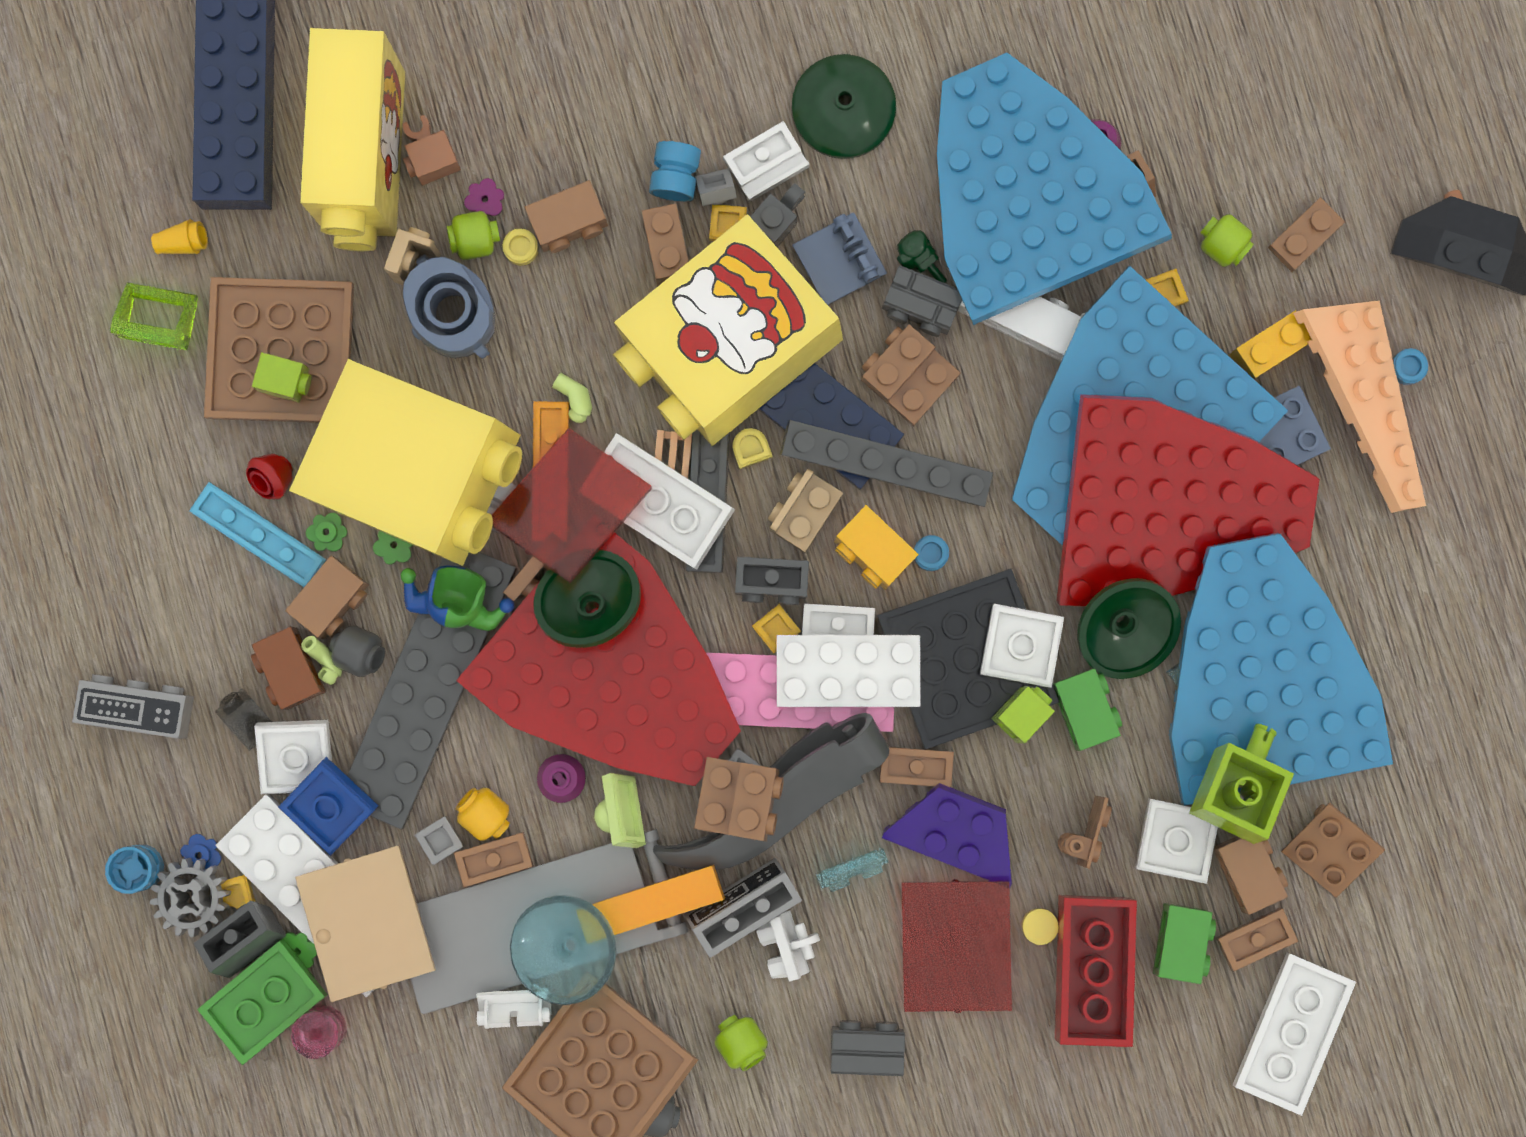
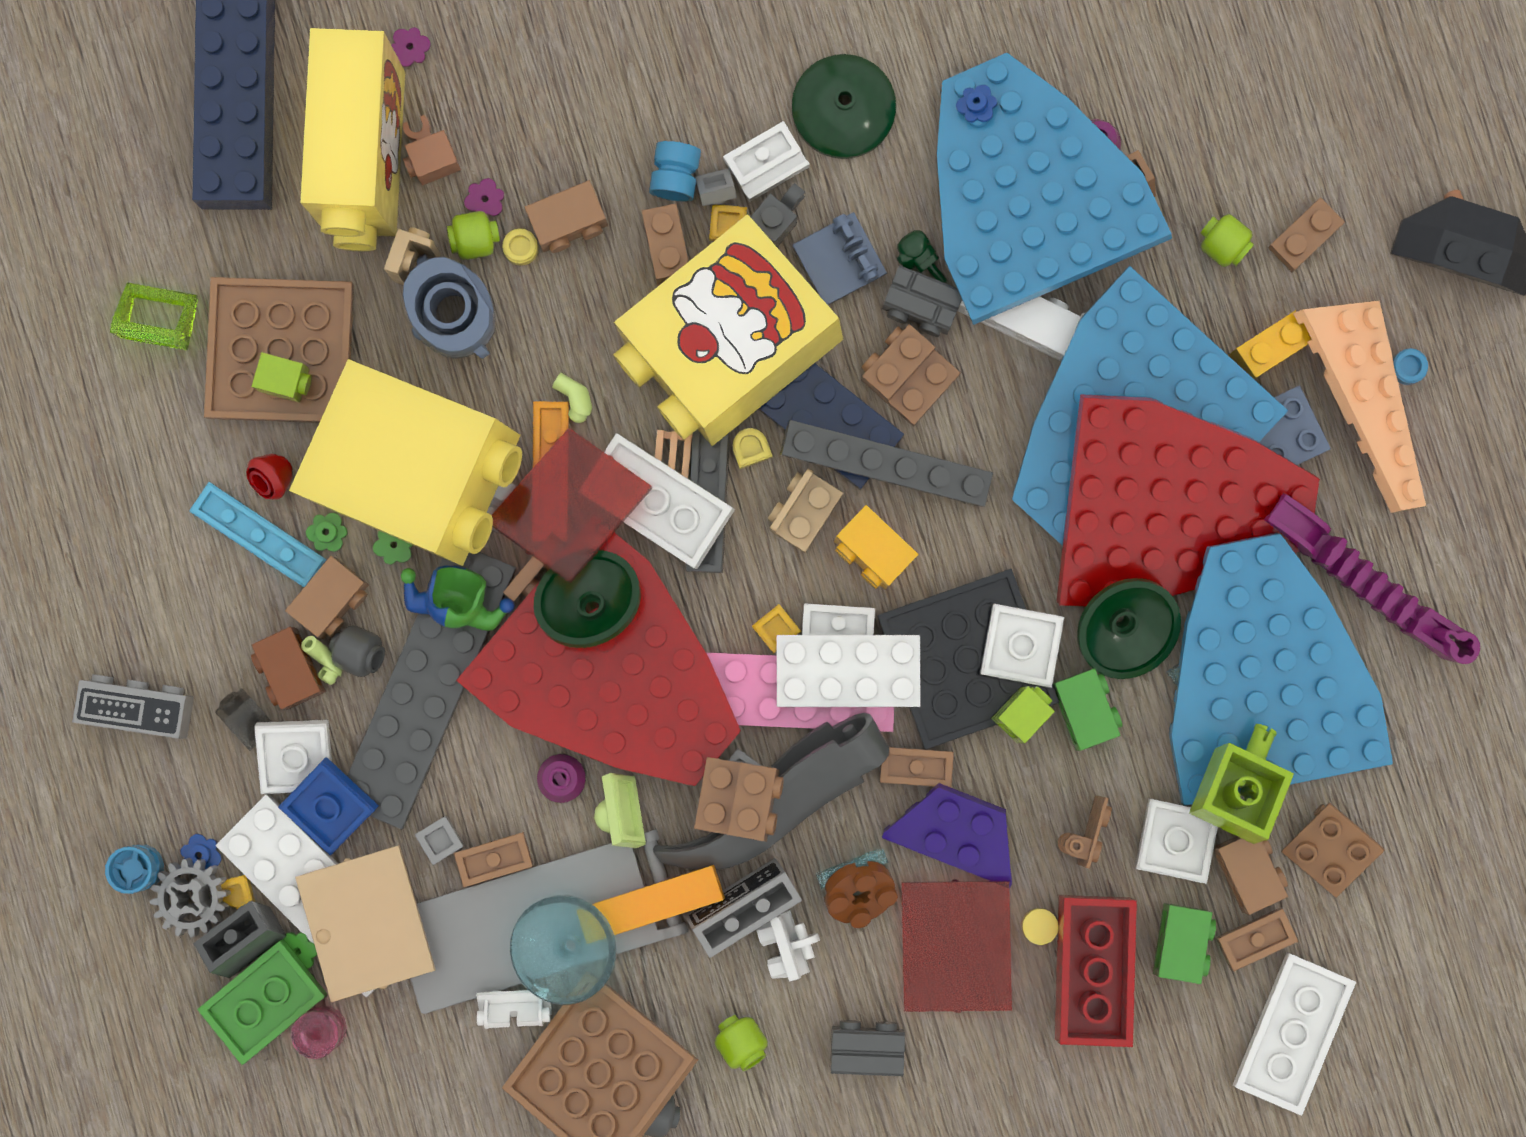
yellow cone [151,219,208,254] -> none
yellow head [456,787,510,841] -> none
dark grey brick [735,557,809,605] -> none
dark azure tile [914,535,949,571] -> none
yellow tile [1146,269,1189,307] -> none
none -> magenta plant [391,27,431,67]
none -> dark orange plate [824,861,898,928]
none -> blue plant [956,85,997,123]
none -> magenta piece [1264,494,1480,664]

